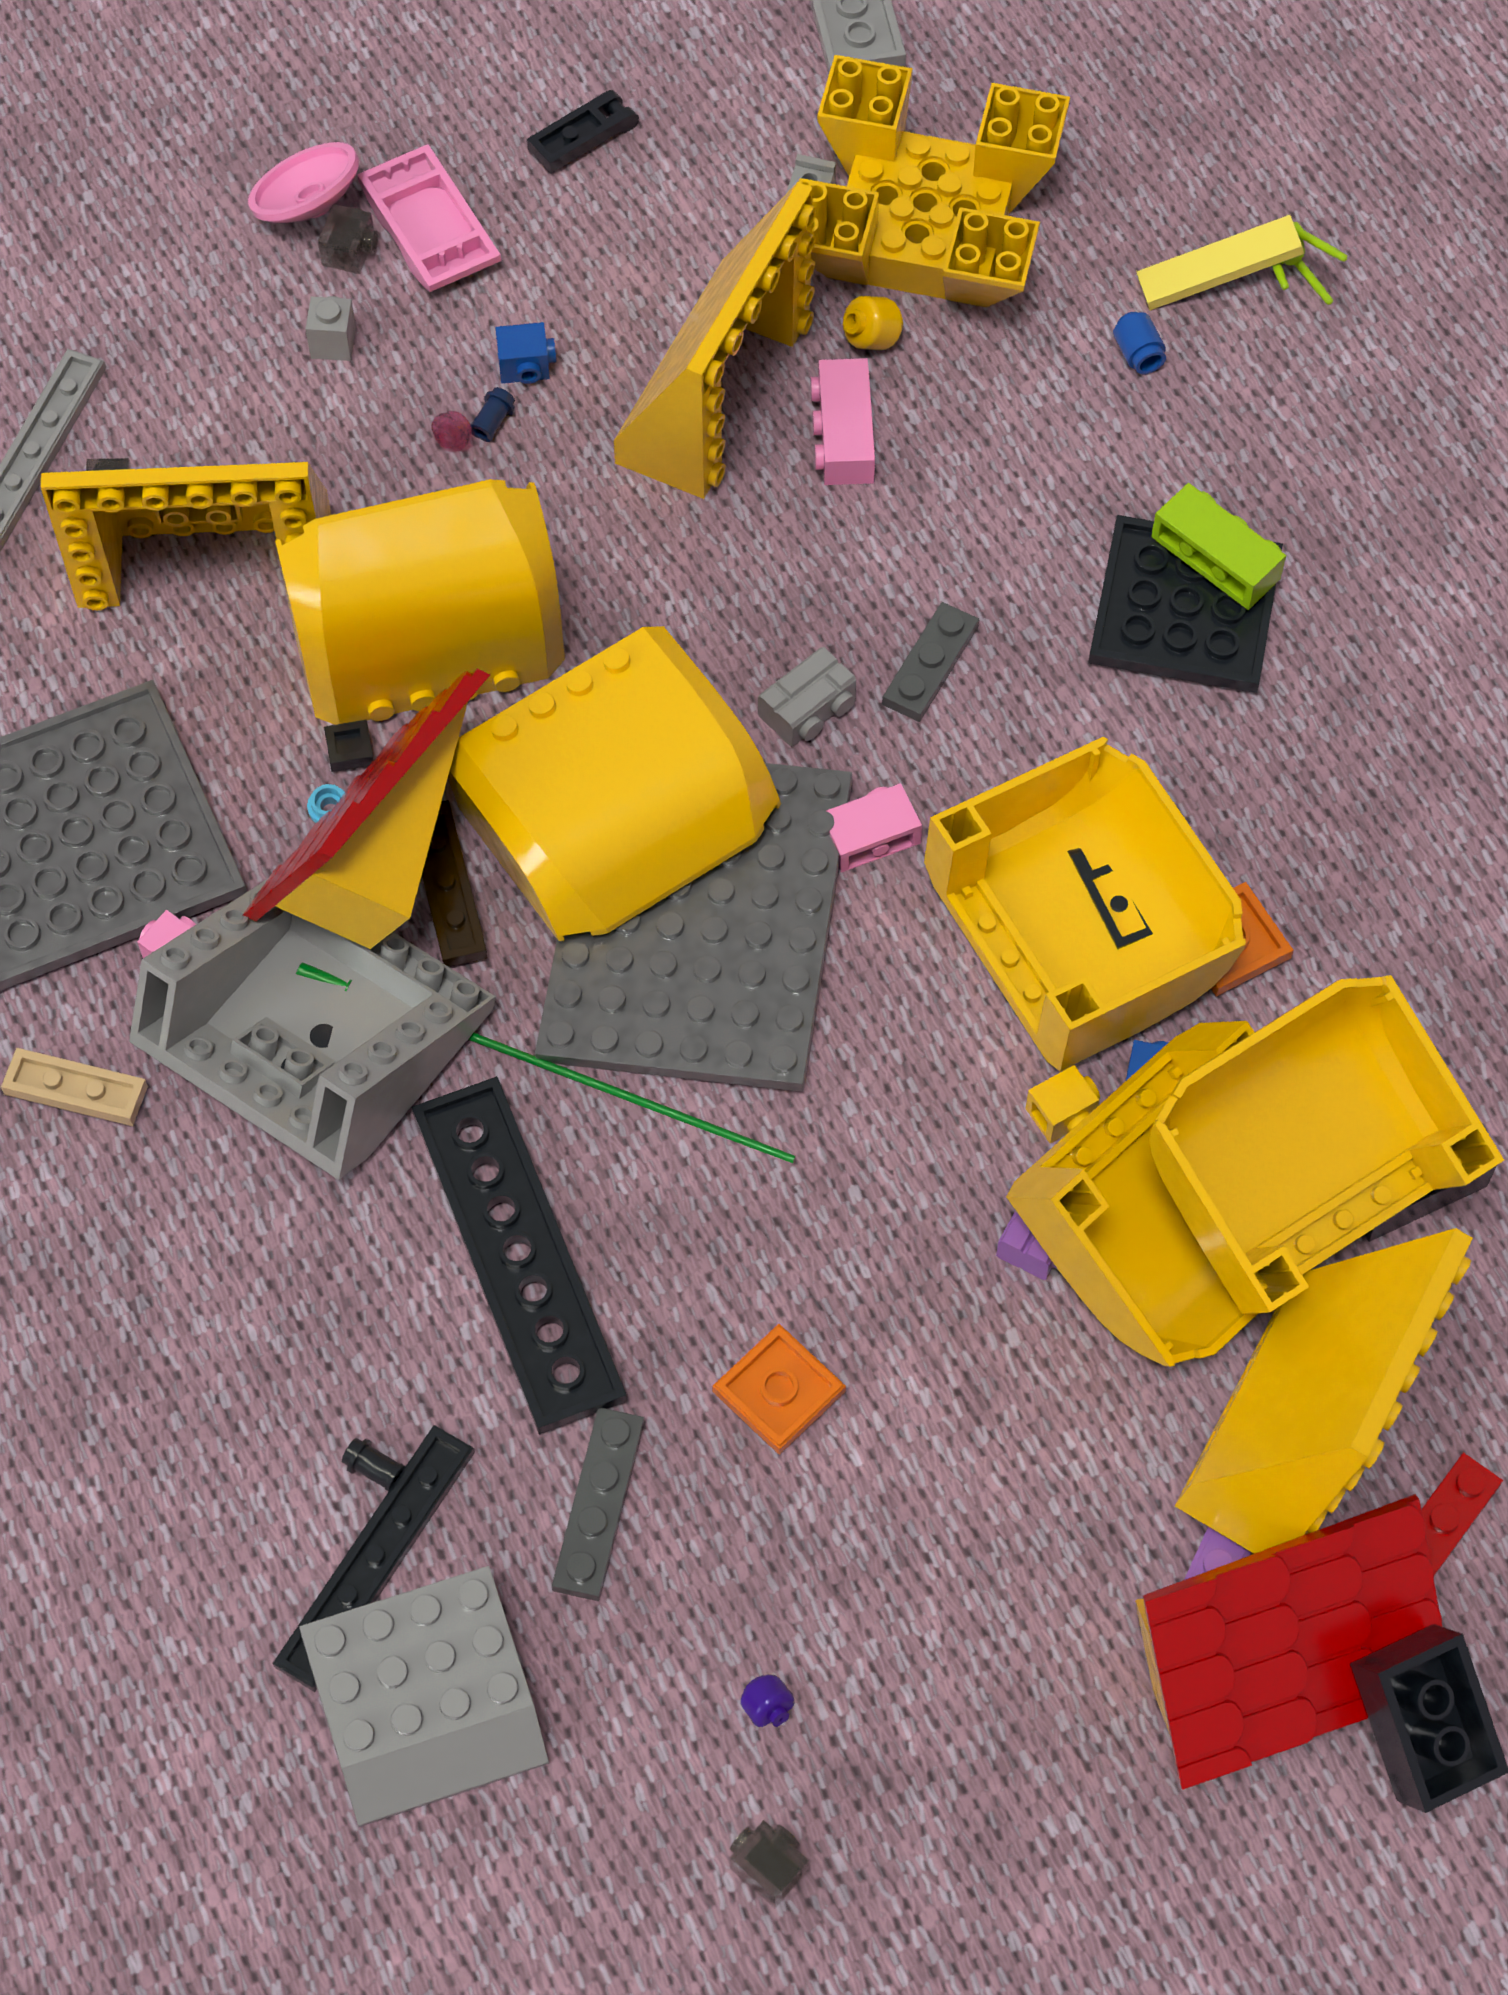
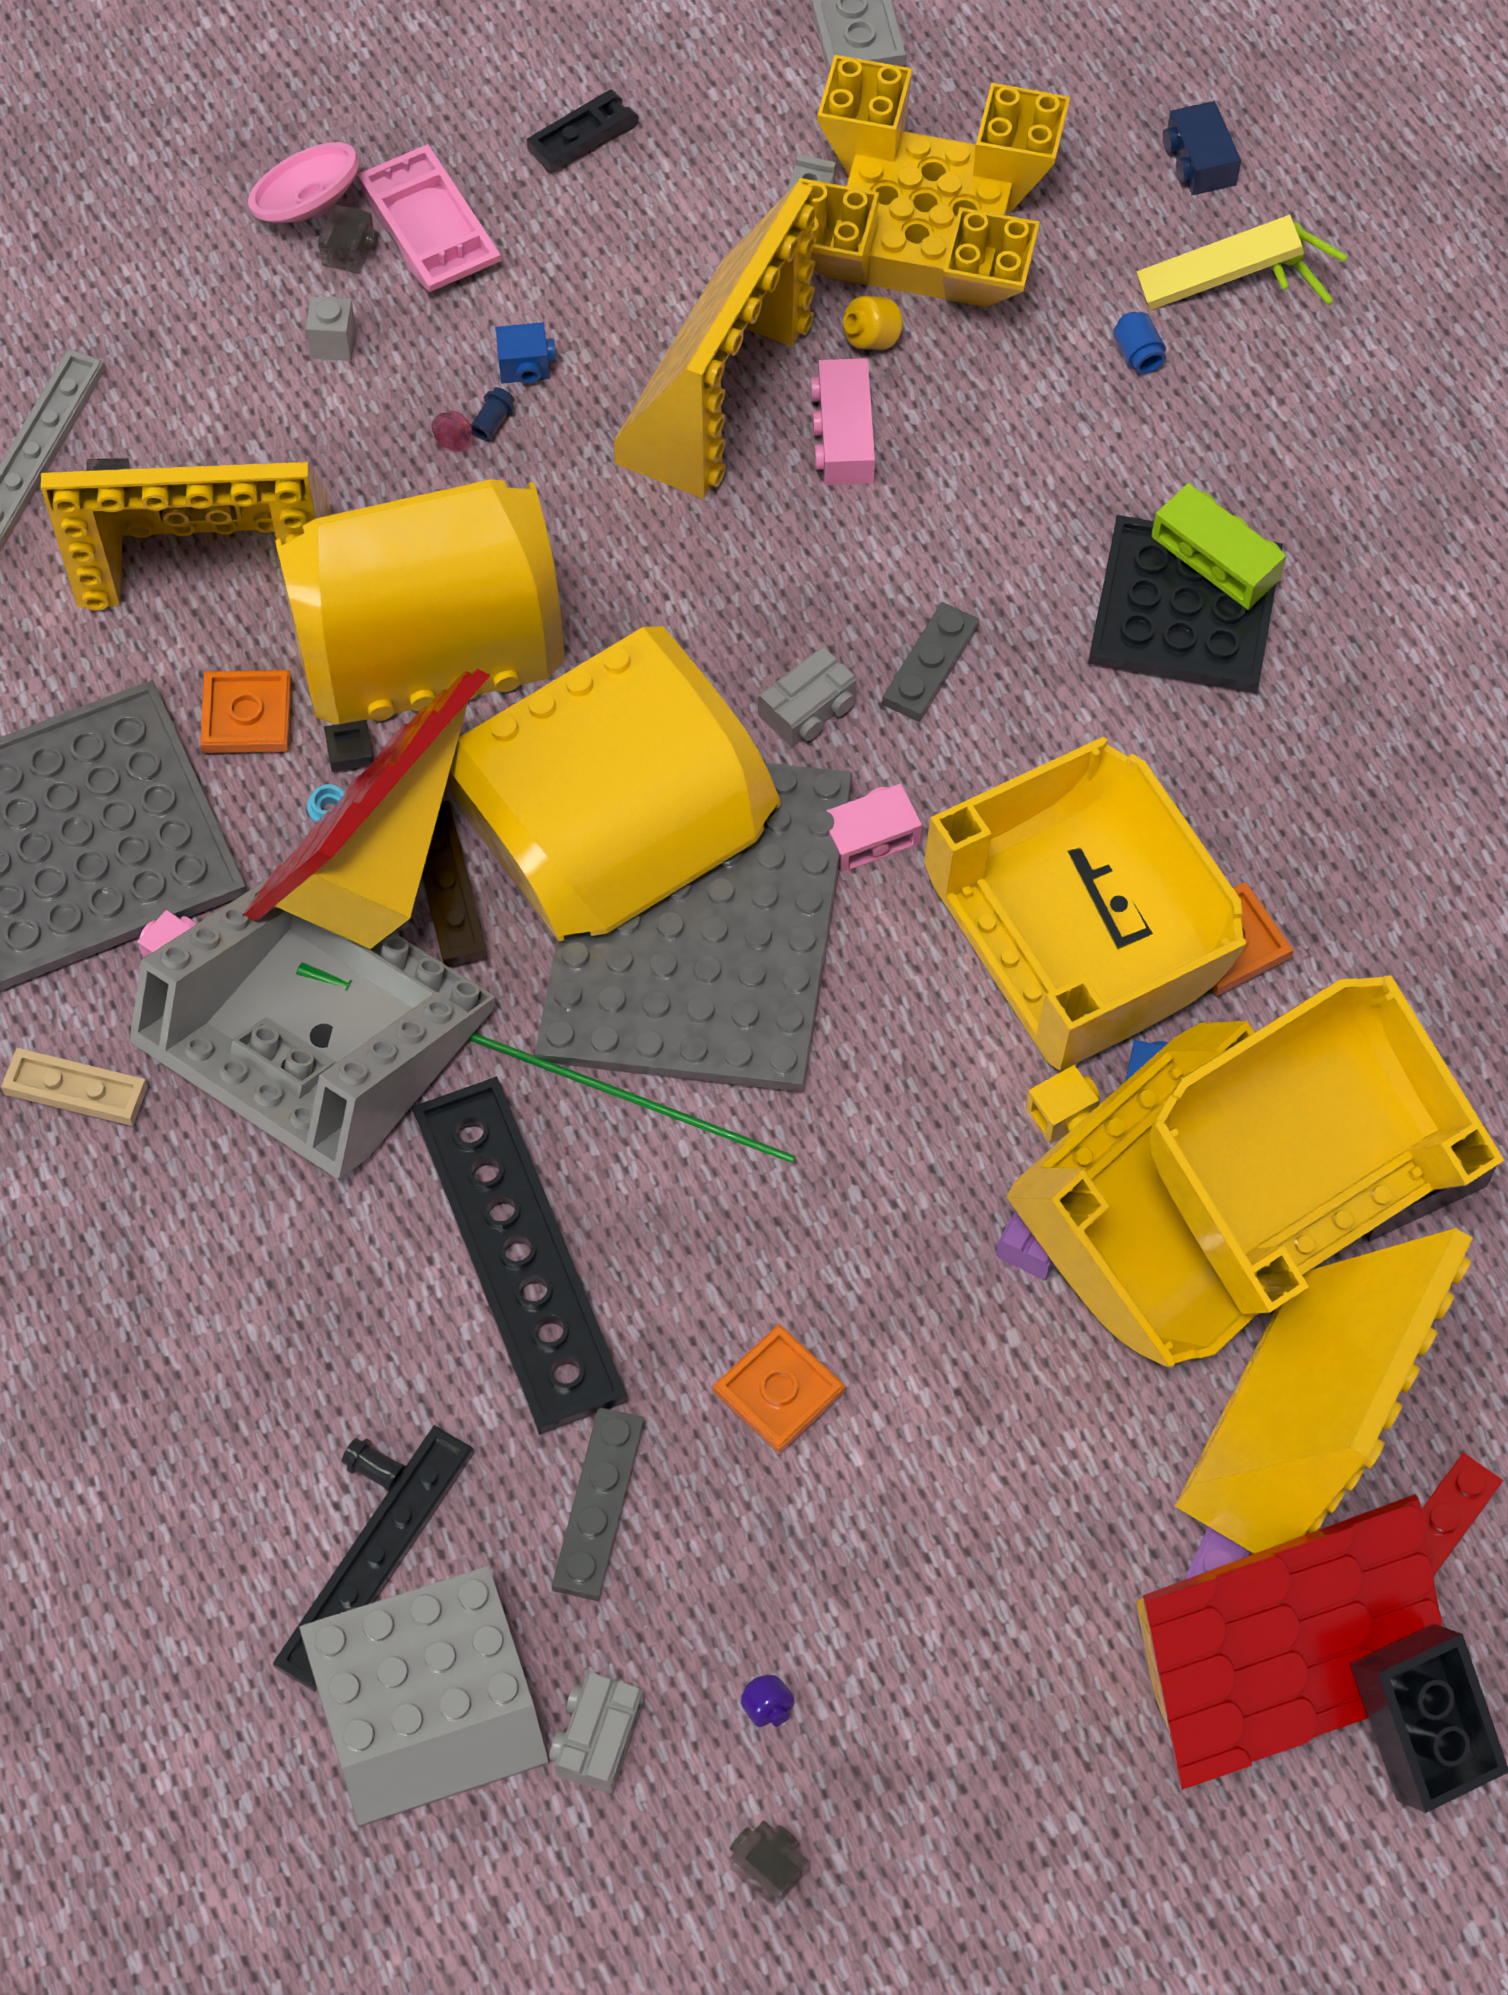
none -> orange plate [200,670,292,753]
none -> light grey brick [549,1672,644,1794]
none -> dark blue brick [1163,101,1241,196]

